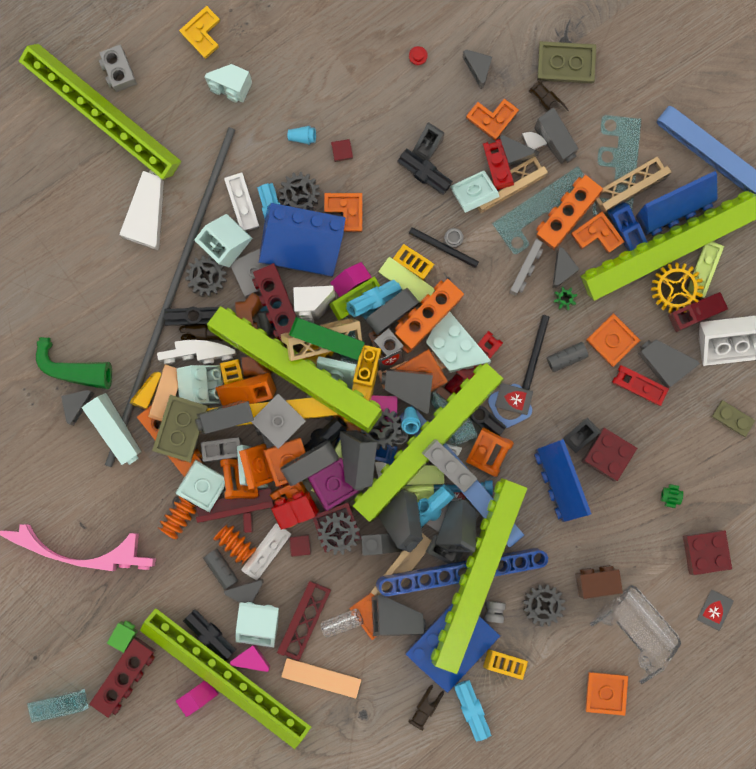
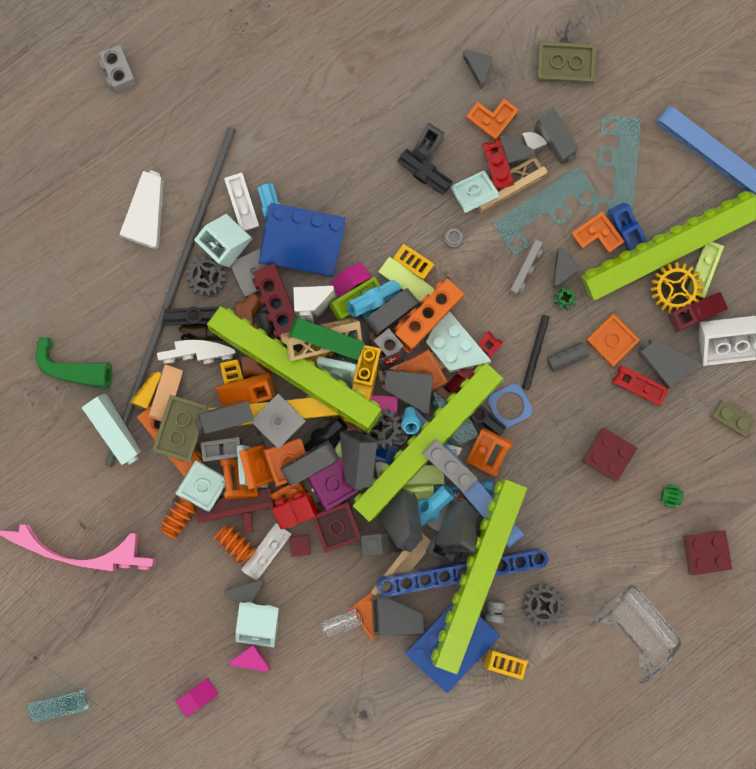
lime brick [19,44,182,180] -> none
dark grey slope [61,390,95,426] -> none
dark red brick [89,637,156,718] -> none
bright green brick [107,620,138,653] -> none
lime brick [140,608,311,749] -> none
light aqua slope [176,365,223,405] -> none
yellow plate [179,6,220,59] -> none
black piece [183,609,237,661] -> none
dark grey axle [203,549,239,590] -> none
light aqua slope [205,64,252,102] -> none
dark red fence [277,580,331,661] -> none
dark grey gear [279,172,320,210] -> none
light nougat tile [281,658,361,698] -> none
medium azure cone [287,126,316,145] -> none
dark grey gear [318,512,360,555] -> none
orange plate [324,193,362,232] -> none
dark red tile [331,139,353,162] -> none
dark brown piece [408,685,444,731] -> none
red plate [409,46,428,65] -> none
black bar [409,227,479,268] -> none
medium azure piece [454,680,492,742] -> none
dark grey sticker [495,383,533,415] -> none
dark brown piece [528,79,569,111] -> none
blue slope [534,439,591,522] -> none
orange brick [536,174,603,251] -> none
dark grey slope [563,417,601,453] -> none
reddish brown brick [575,565,623,599] -> none
orange plate [585,672,628,716] -> none
tan fence [596,156,671,214] -> none
blue slope [636,171,717,236] -> none
dark grey sticker [697,590,734,631] -> none

